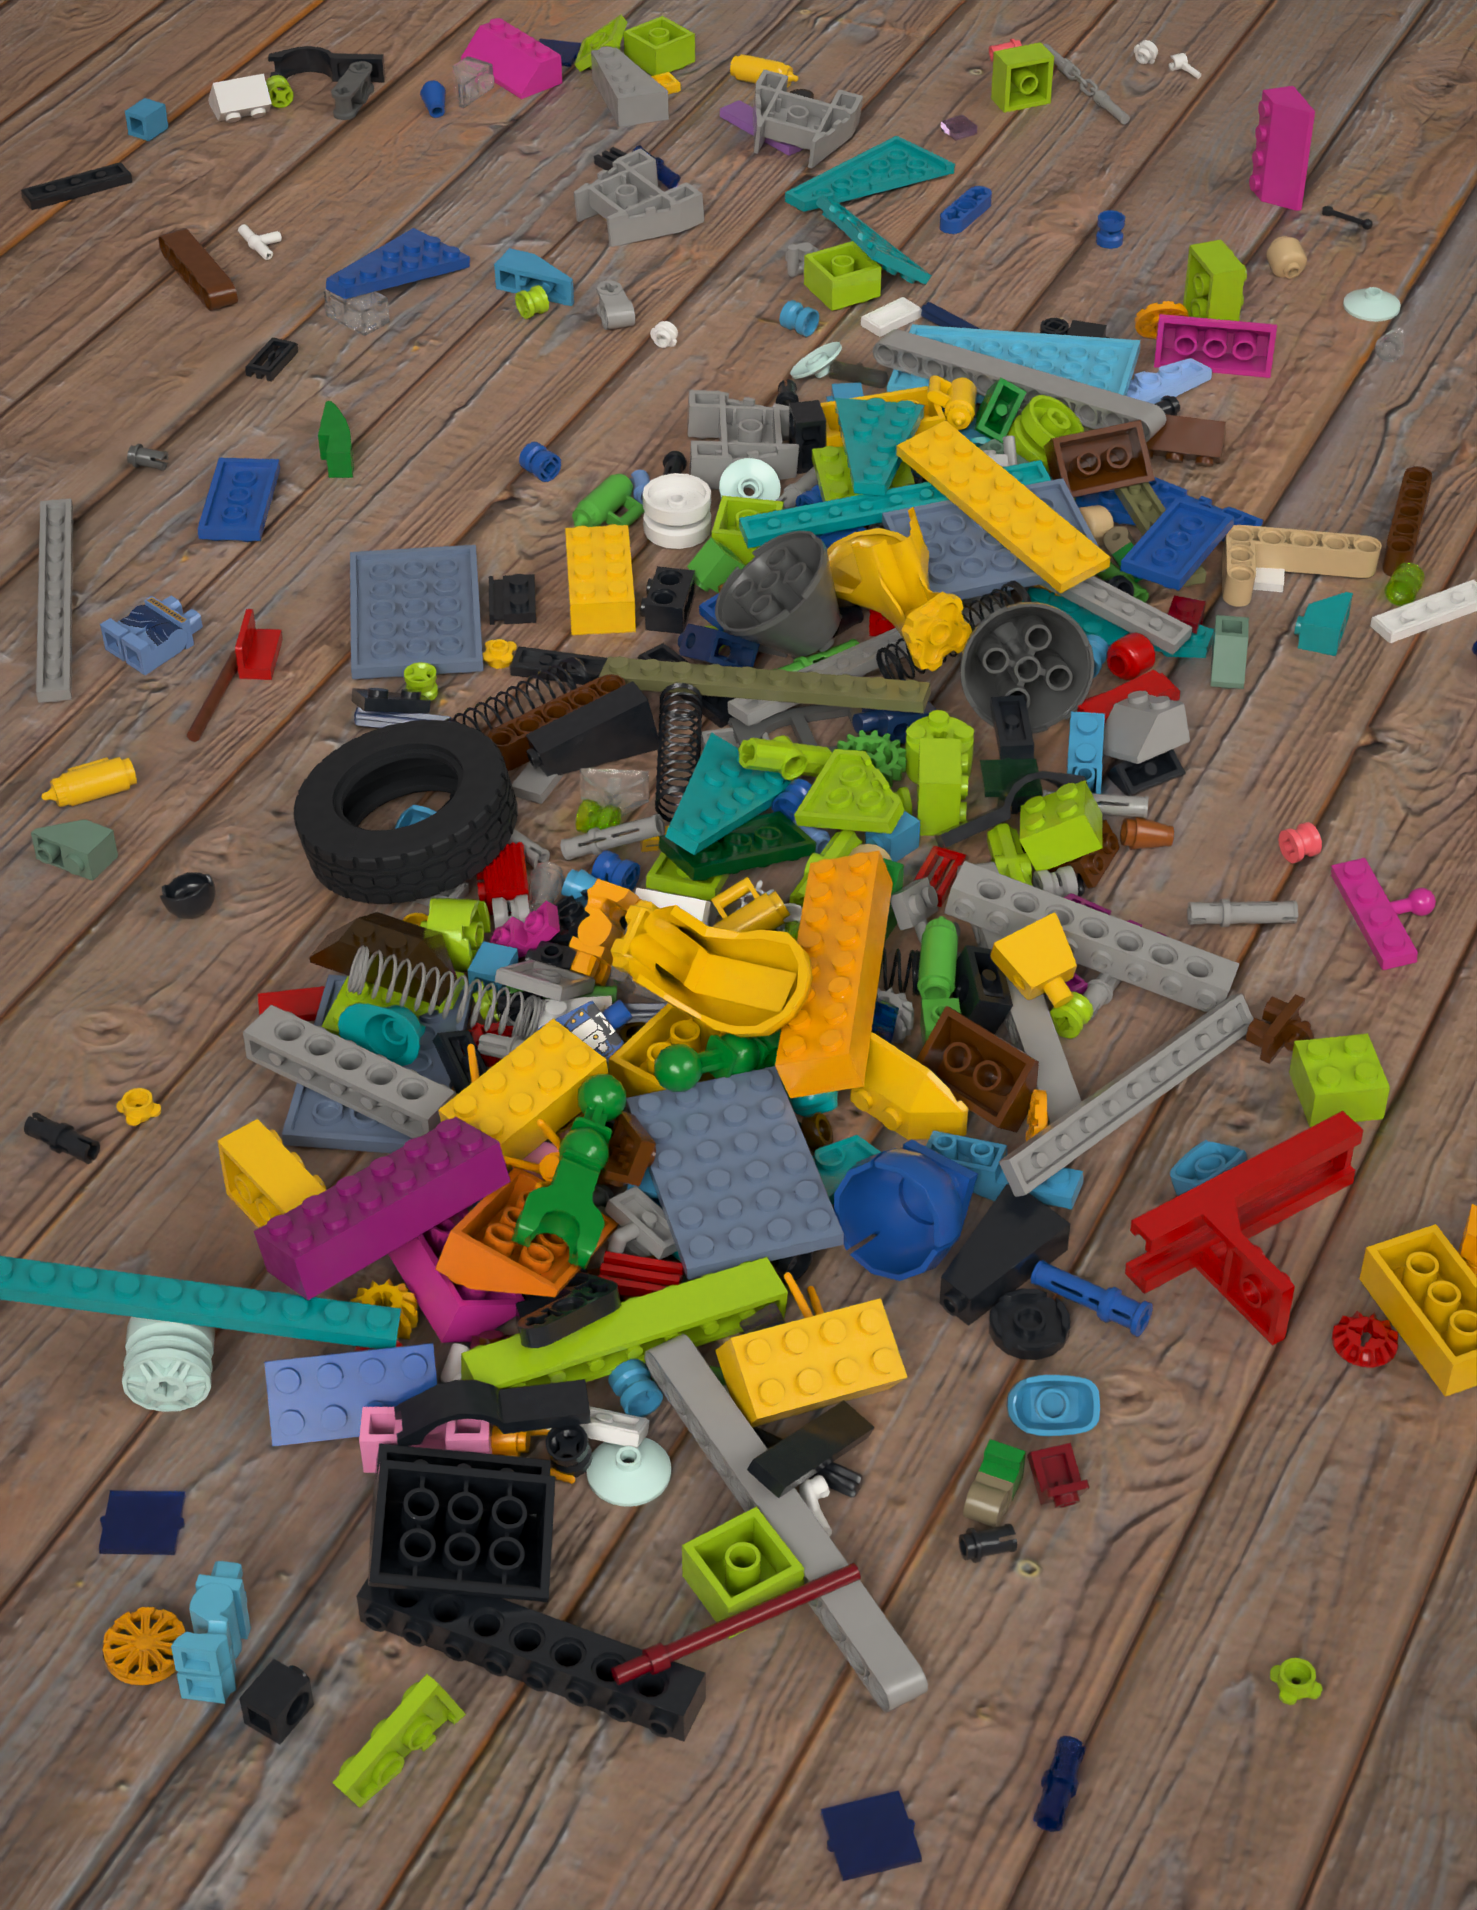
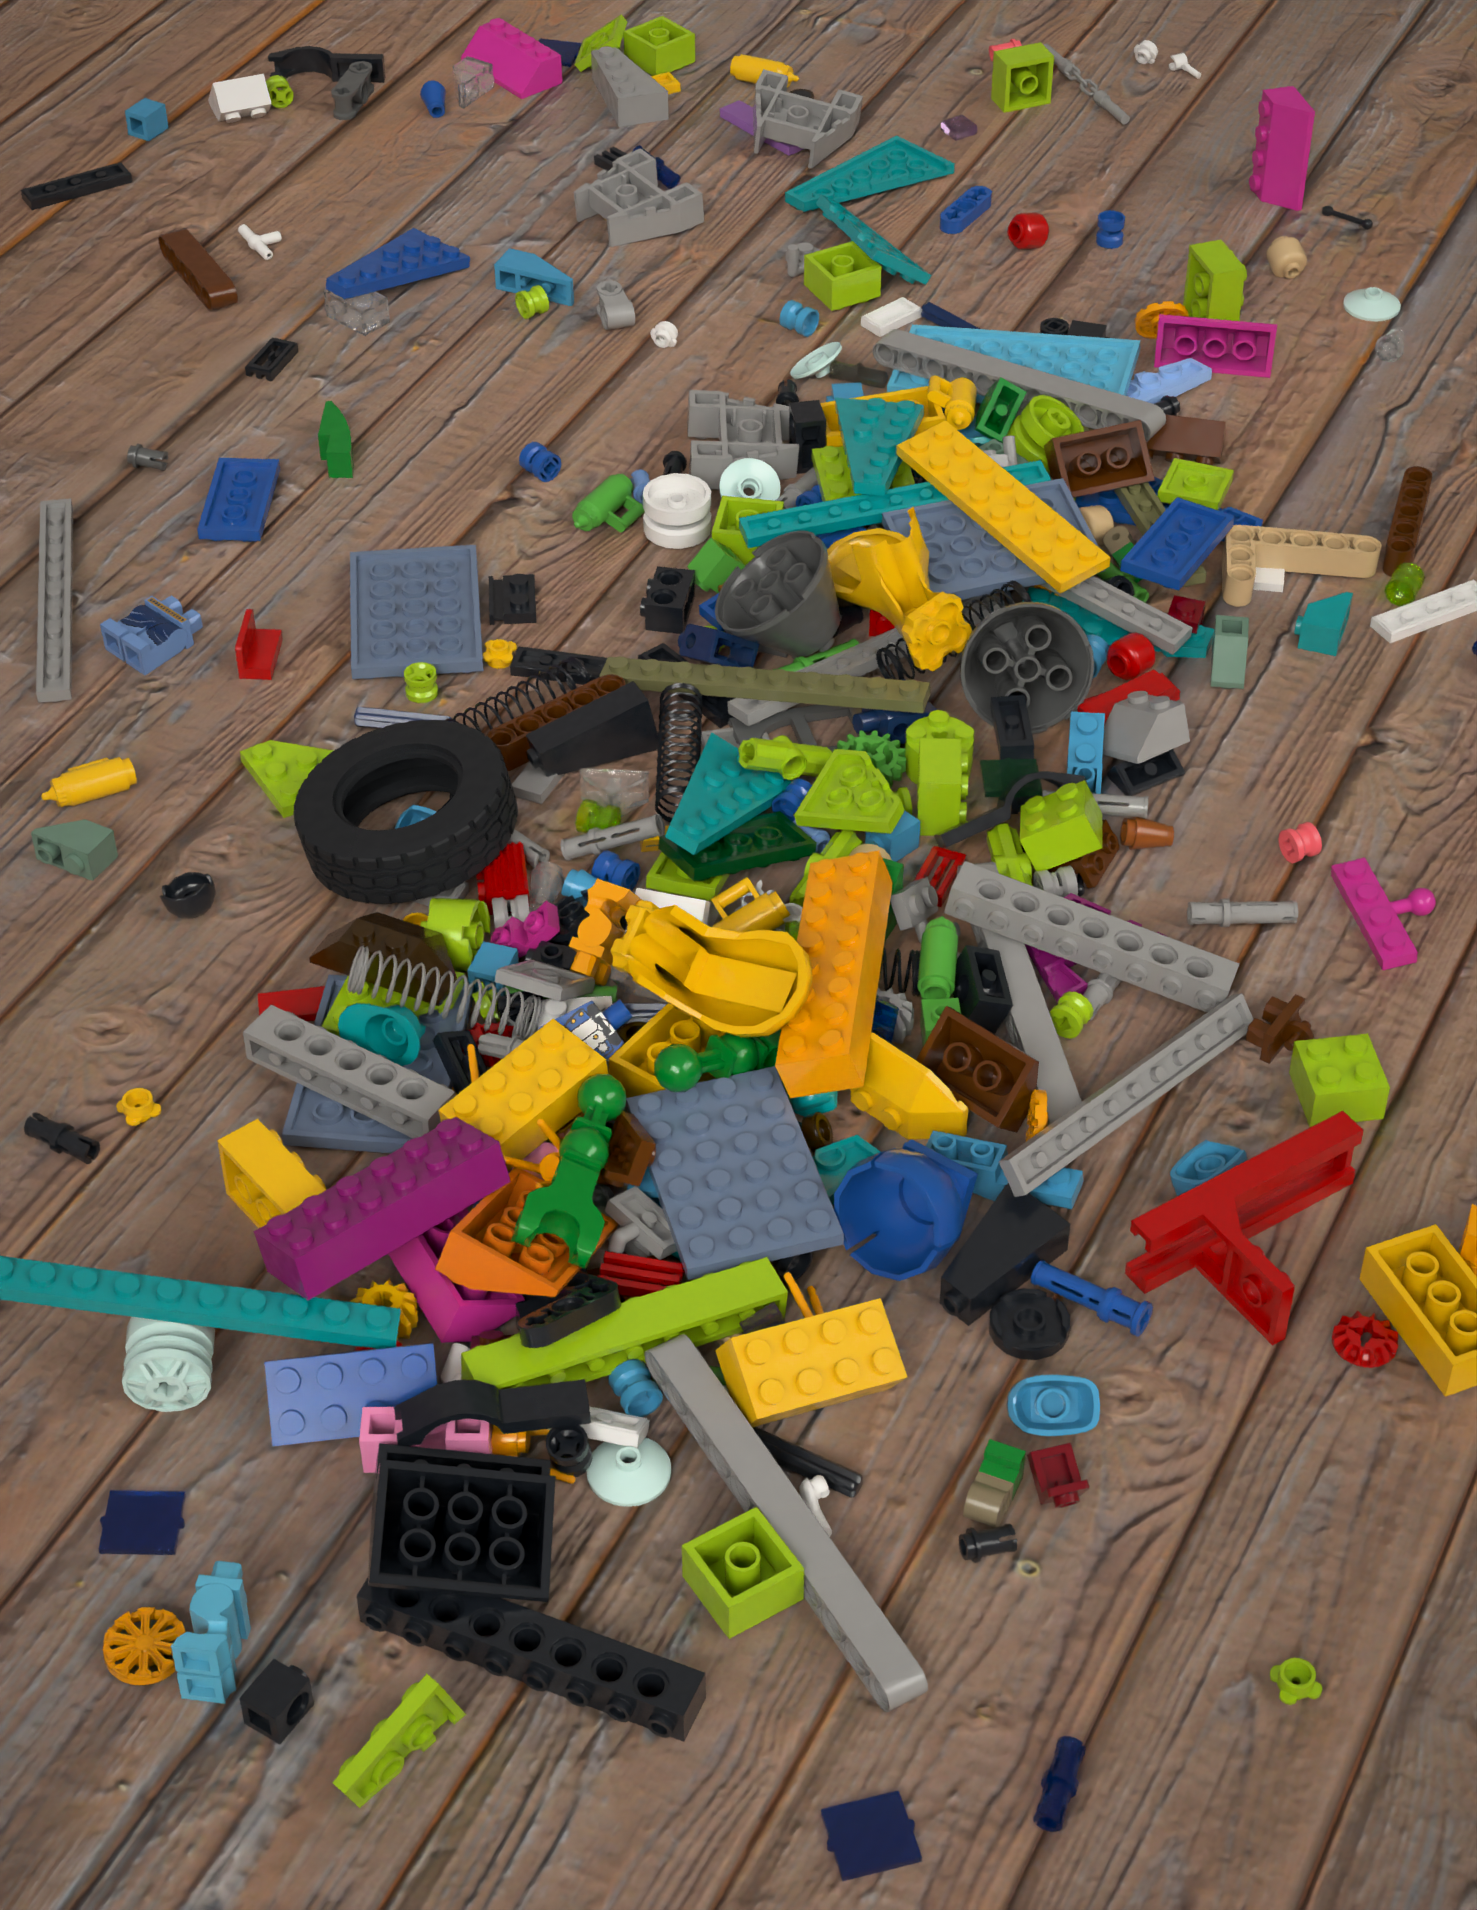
copper bar [187,650,238,742] -> none
black wing [352,688,431,714] -> none
yellow brick [565,524,636,635] -> none
dark red bar [611,1563,861,1685] -> none
black tile [747,1400,875,1498] -> none
yellow torso [990,912,1077,1008] -> none
none -> lime plate [240,740,334,818]
none -> red head [1007,212,1049,250]
none -> lime plate [1157,458,1234,511]

